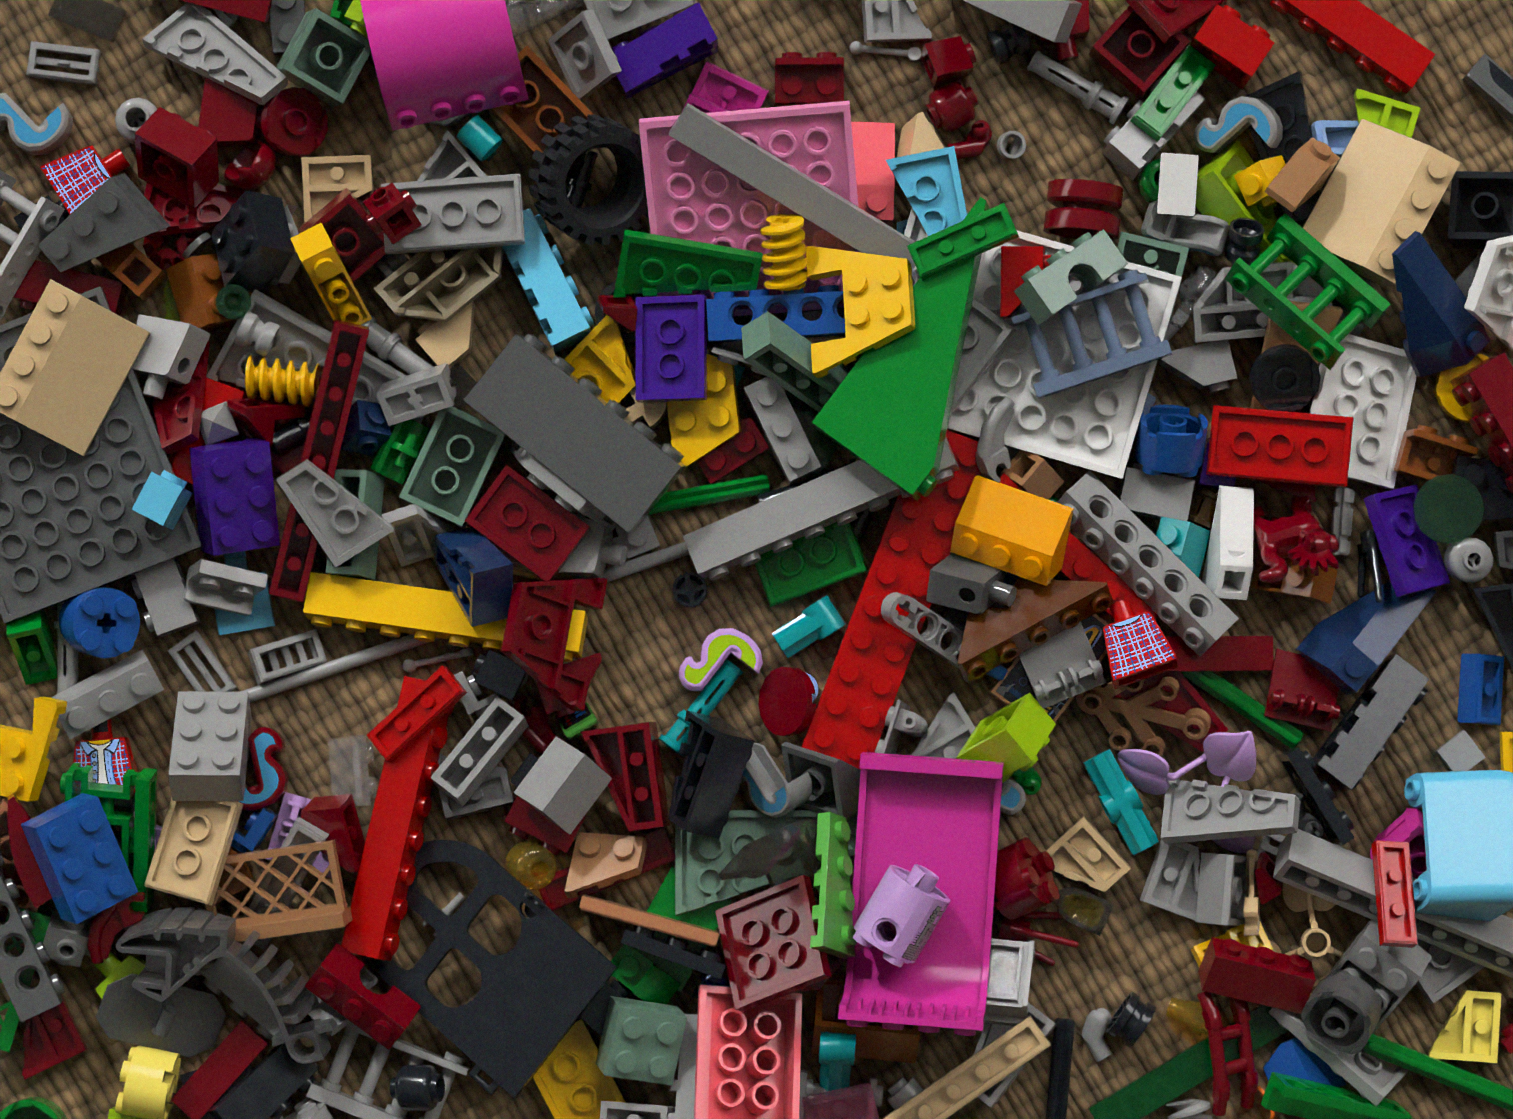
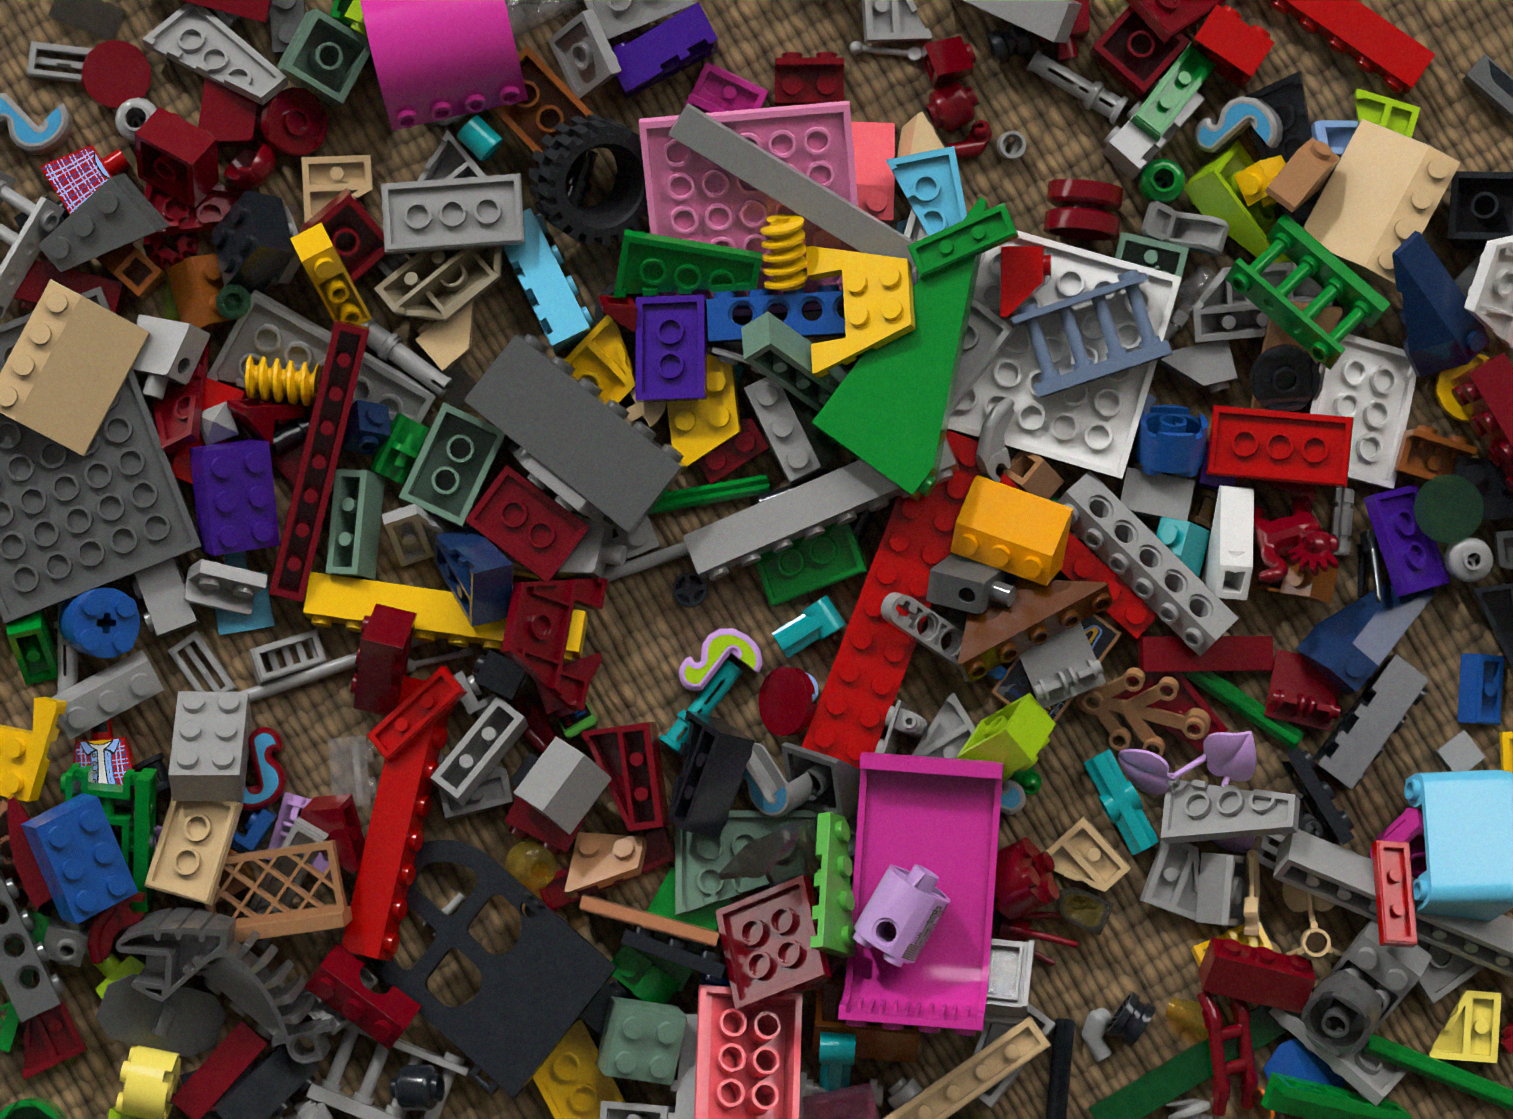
medium azure brick [132,470,192,530] -> none
dark grey piece [182,232,212,259] -> none
light grey wheel [234,311,280,357] -> none
light grey wing [276,459,395,568] -> none
dark red brick [363,182,422,244] -> none
light grey hinge [376,363,456,426] -> none
arch [1014,229,1128,326] -> none
red torso [1103,600,1178,689] -> none
white sticker [1157,153,1199,216] -> none
black wheel [1224,218,1264,265] -> none
dark red slope [1255,852,1284,905] -> none
none -> dark red tile [81,40,151,110]
none -> black bush [134,753,170,794]
none -> dark red wedge [350,603,417,716]

